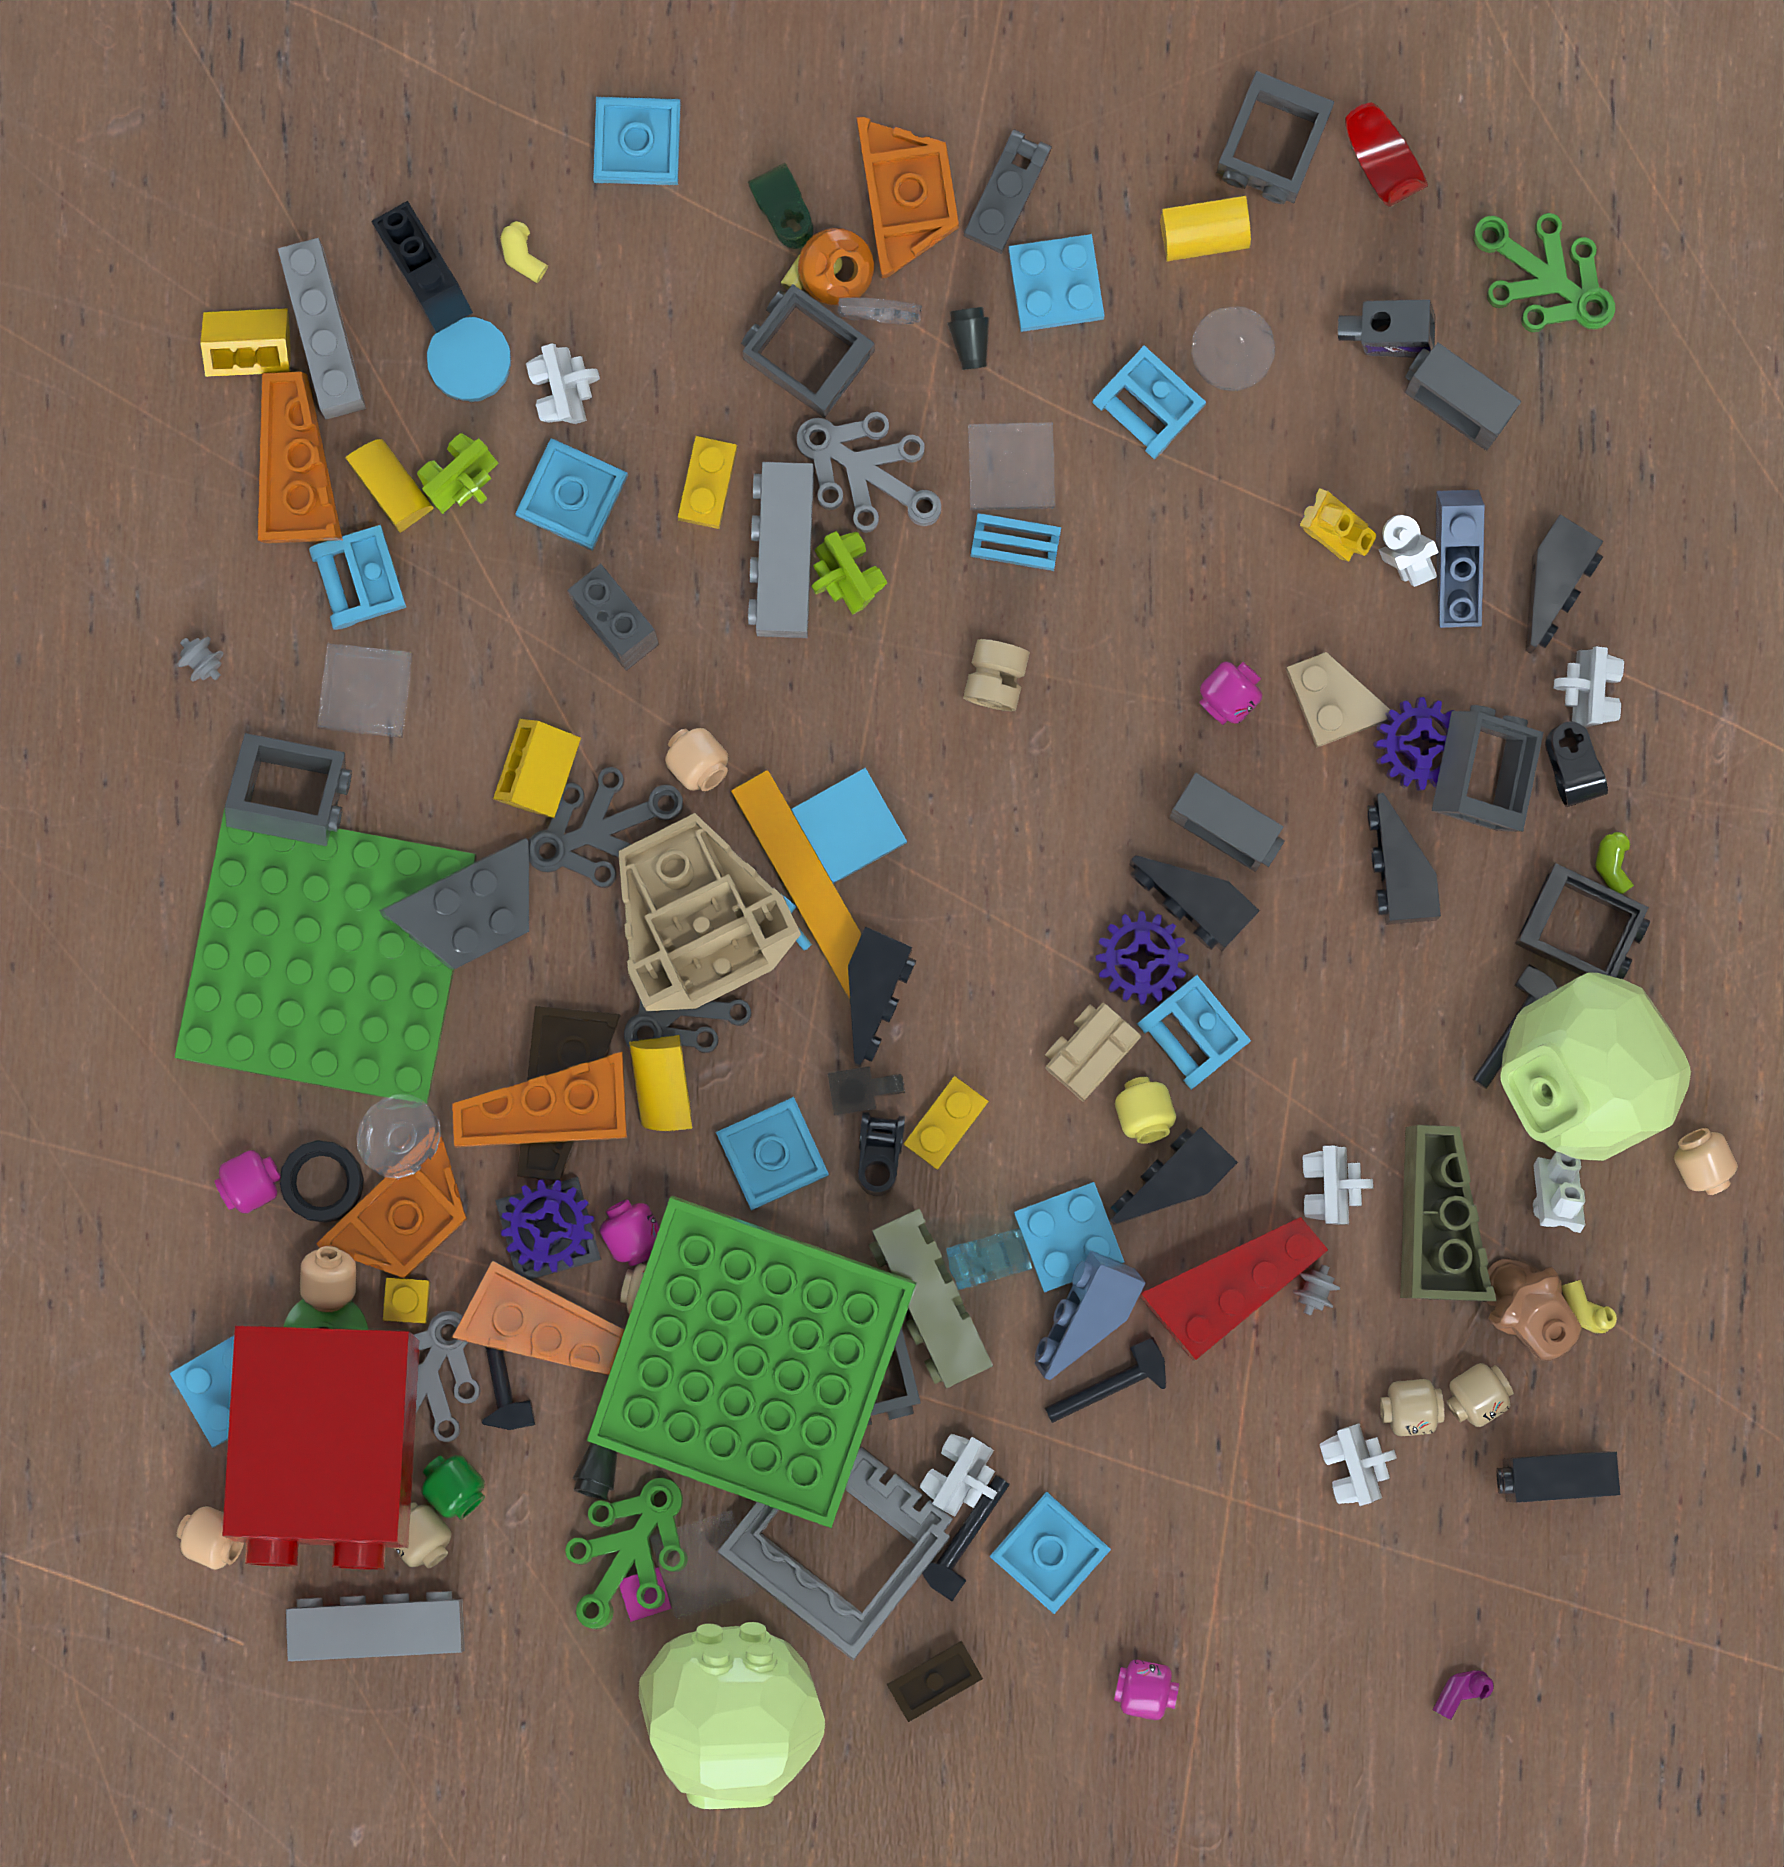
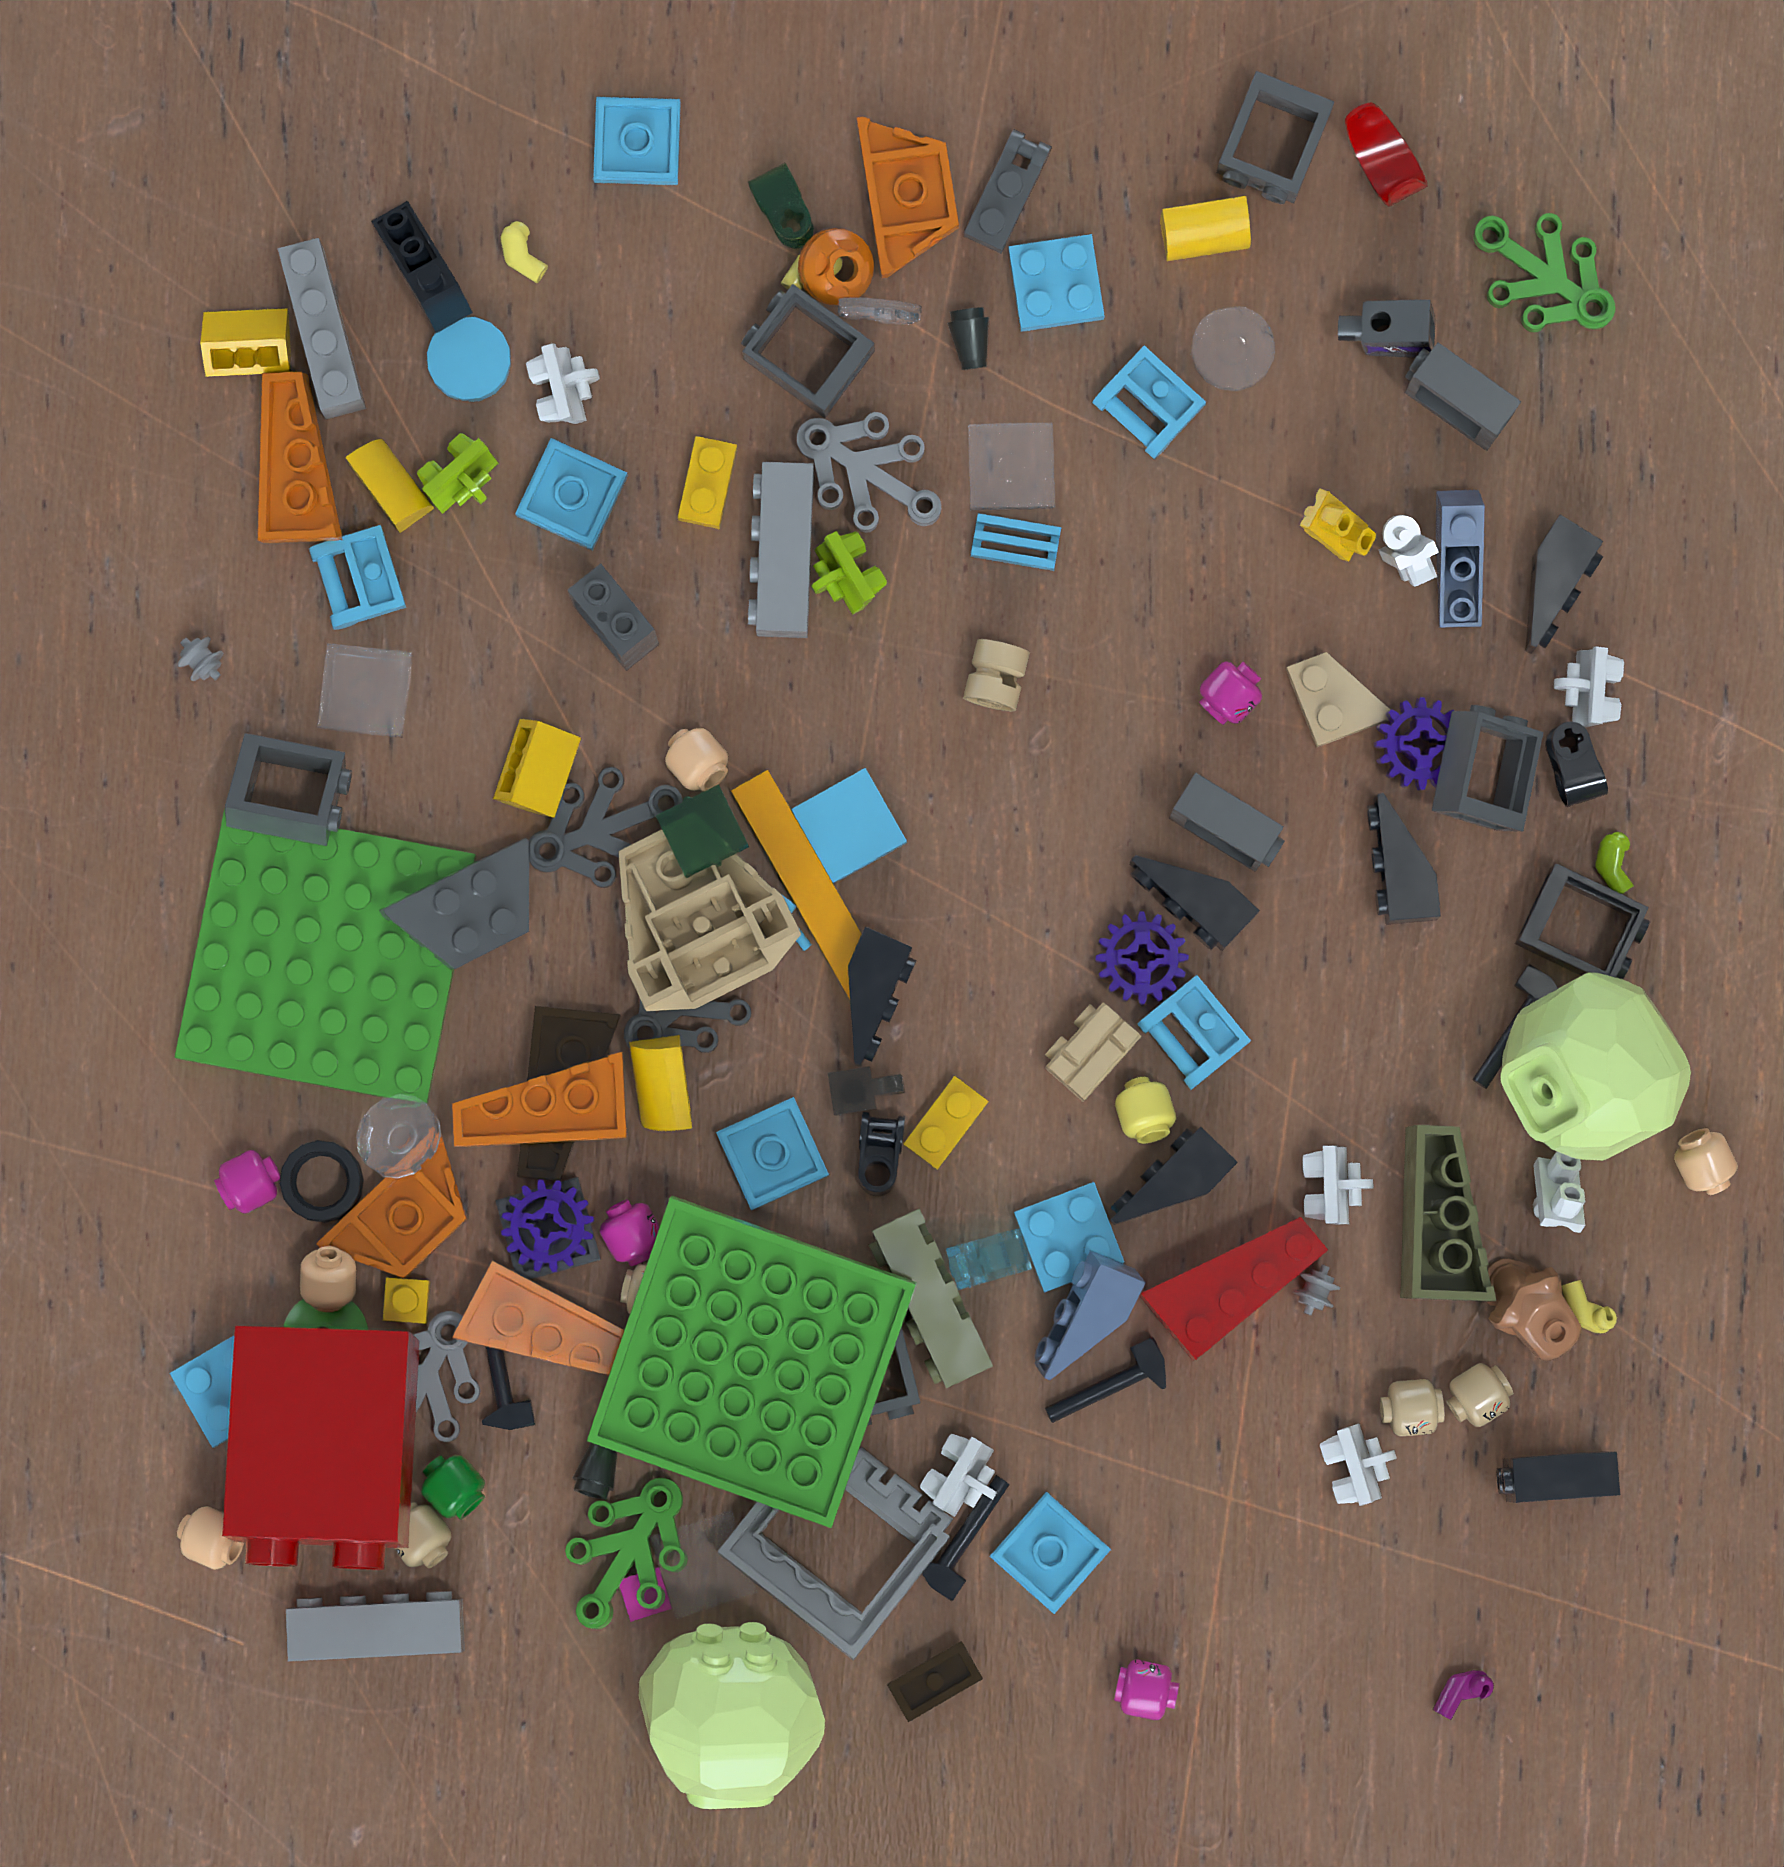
none -> clear green piece [656,784,749,878]

